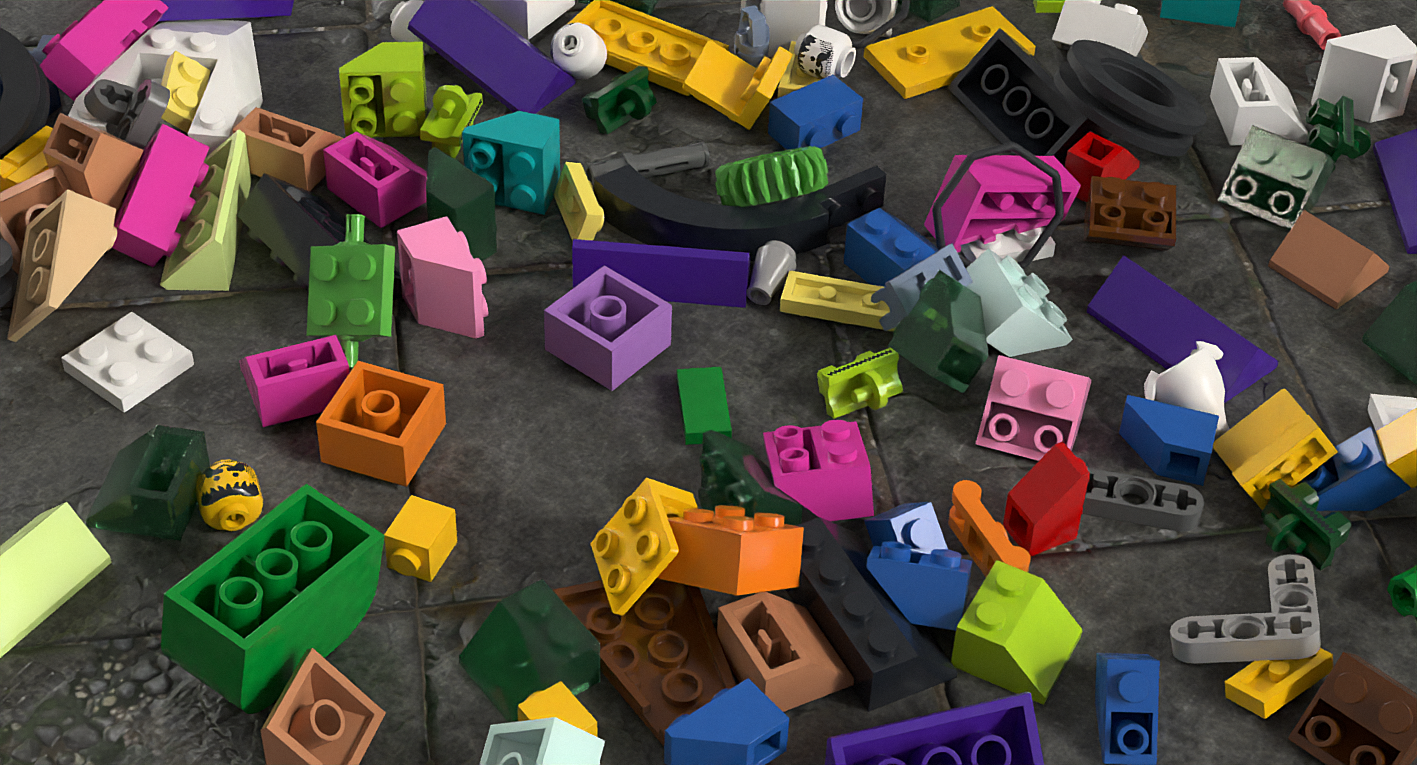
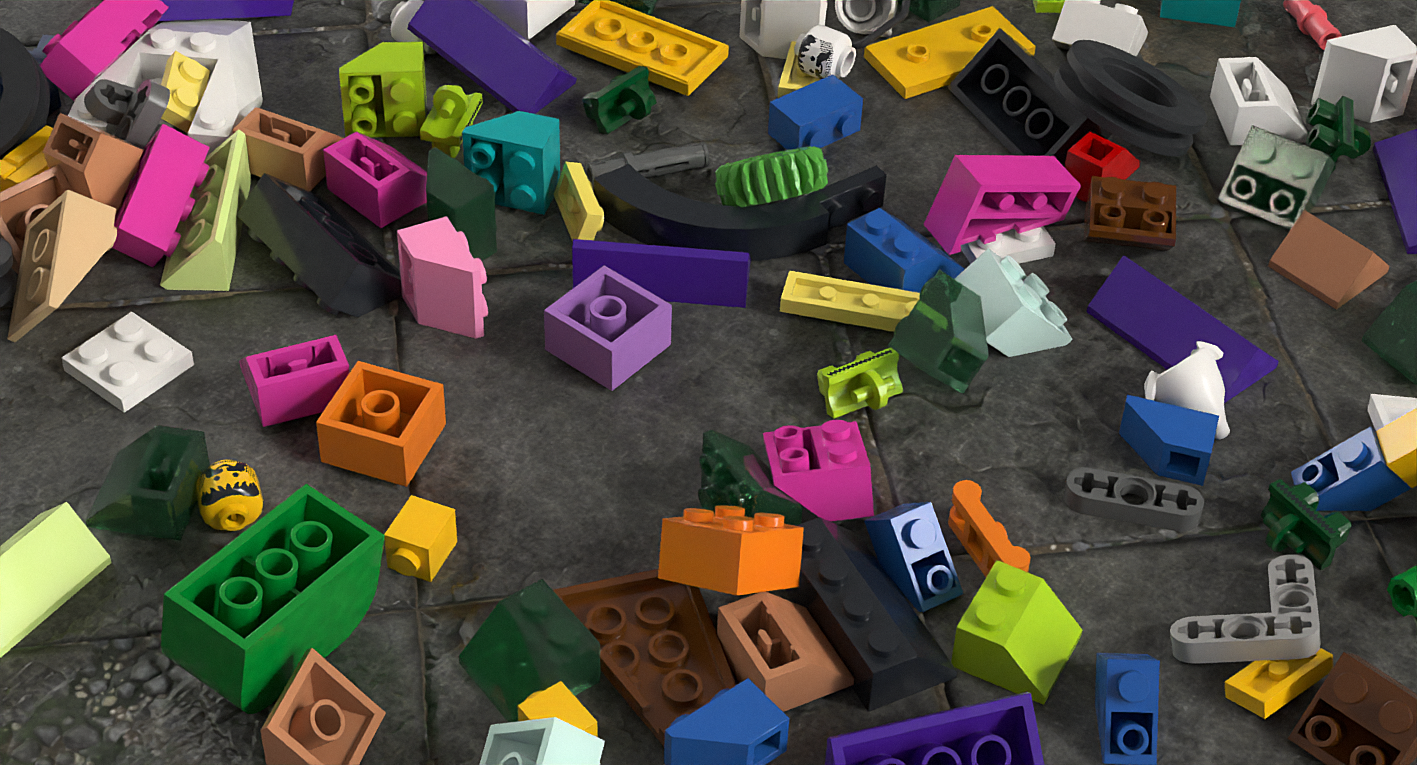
bright green plate [307,214,395,369] -> none
white head [550,22,607,80] -> none
yellow bracket [590,478,698,616] -> none
green tile [676,367,732,445] -> none
yellow bracket [682,40,793,130] -> none
sand blue hinge [734,5,770,68] -> none
light grey cone [747,240,796,305] -> none
blue slope [866,541,972,631] -> none
sand blue hinge [871,243,973,331] -> none
black piece [932,142,1064,269] -> none
bright pink slope [976,355,1092,461] -> none
red slope [1003,441,1090,557] -> none
yellow bracket [1213,389,1338,510] -> none

